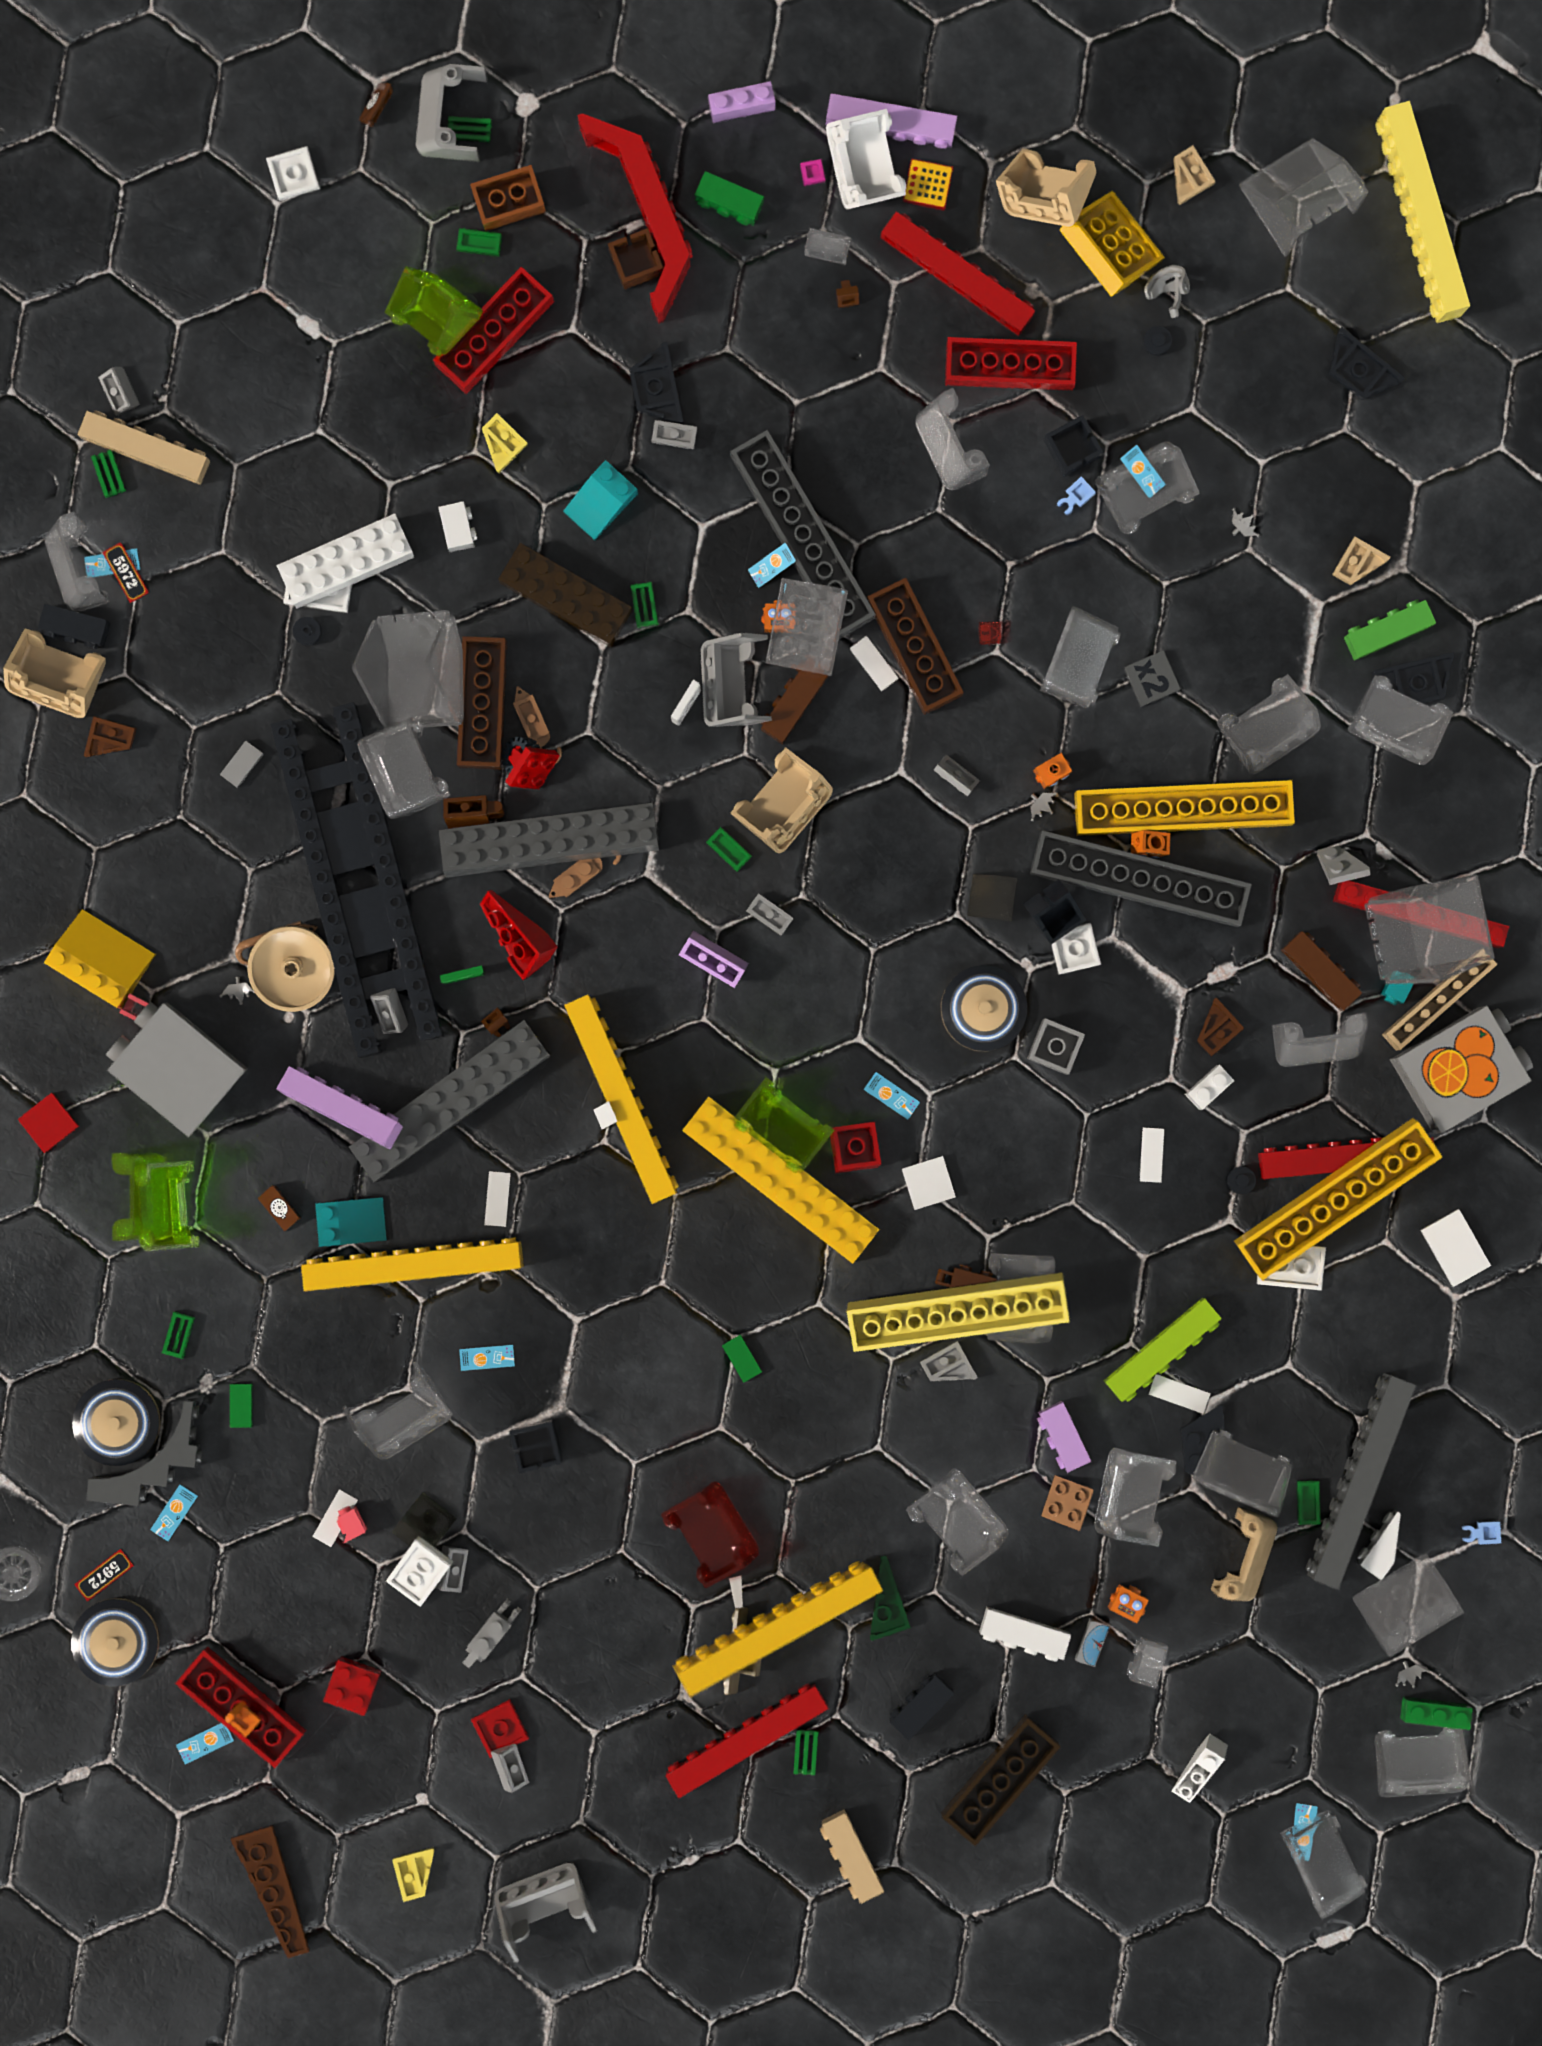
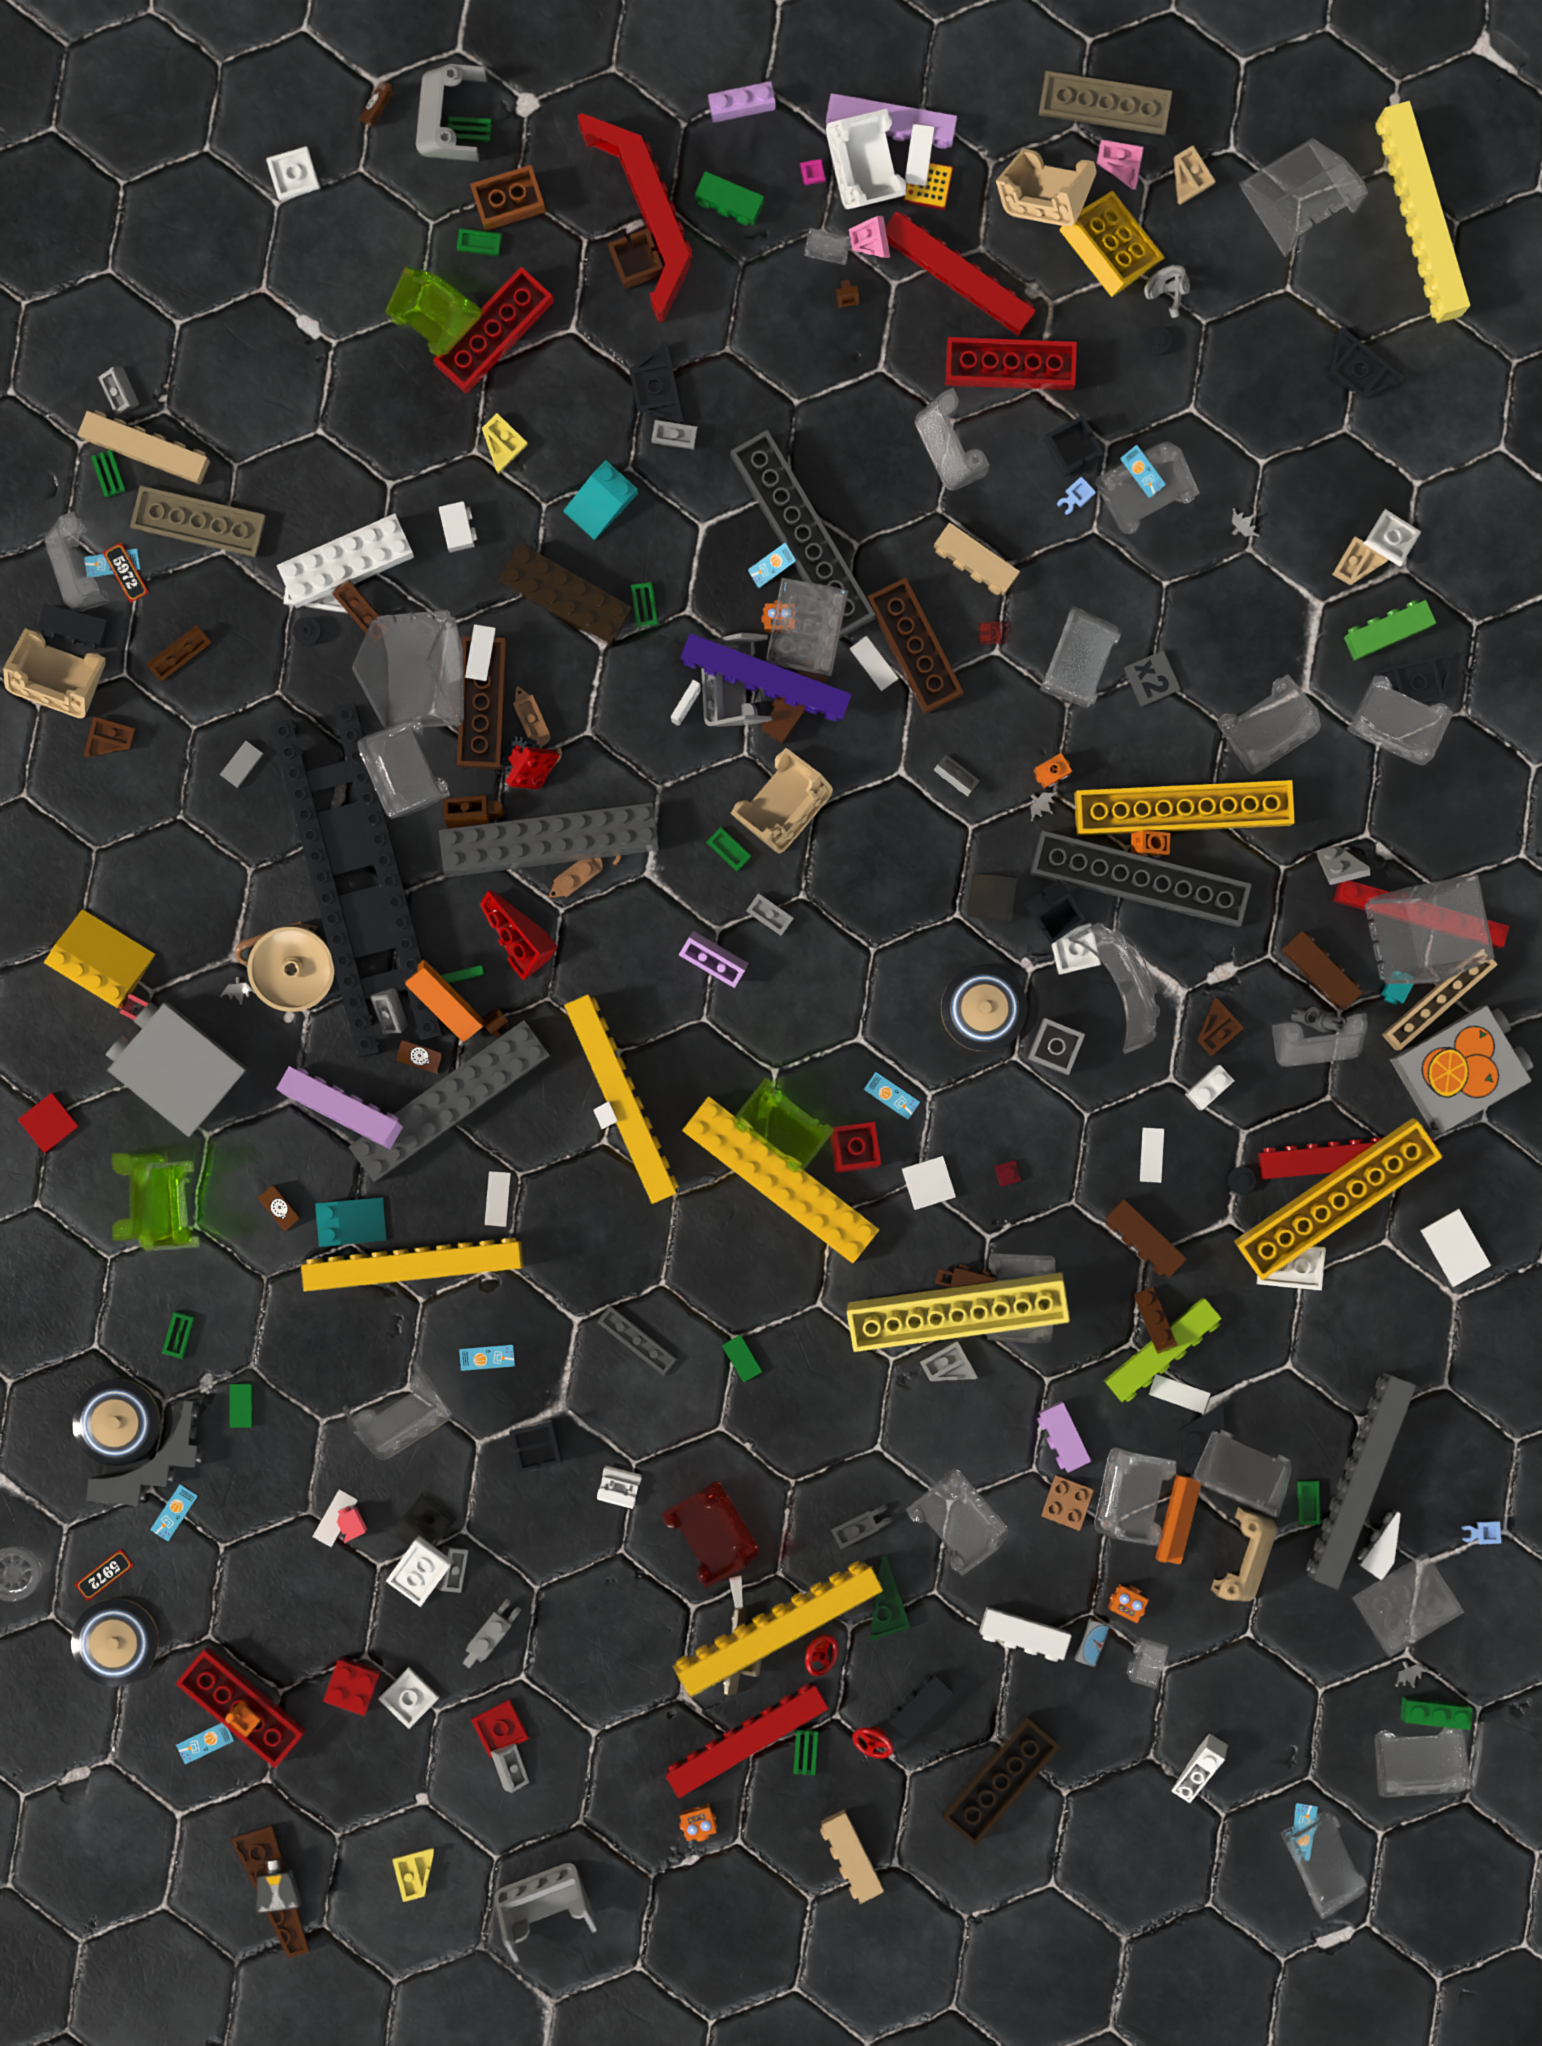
none -> dark tan plate [130,486,266,558]
none -> reddish brown plate [146,625,212,682]
none -> dark grey torso [257,1858,301,1913]
none -> reddish brown plate [332,578,390,642]
none -> white tile [378,1667,440,1729]
none -> reddish brown slope [396,1040,444,1074]
none -> orange panel [405,960,483,1042]
none -> white sticker [465,624,495,681]
none -> dark grey tile [597,1305,677,1376]
none -> white piece [597,1466,642,1509]
none -> orange head [679,1803,717,1841]
none -> dark purple brick [681,633,852,722]
none -> red piece [805,1634,838,1676]
none -> dark grey hinge [831,1504,894,1549]
none -> bright pink wing [849,216,890,258]
none -> red piece [852,1726,894,1759]
none -> white sticker [905,124,934,186]
none -> tan brick [934,522,1020,596]
none -> dark red plate [994,1160,1021,1187]
none -> dark tan plate [1039,71,1172,135]
none -> clear windscreen [1068,923,1160,1054]
none -> bright pink wing [1097,140,1143,189]
none -> reddish brown brick [1104,1199,1187,1278]
none -> reddish brown plate [1133,1287,1178,1354]
none -> orange panel [1155,1474,1202,1564]
none -> dark grey pin [1291,1007,1346,1032]
none -> white tile [1364,509,1421,566]

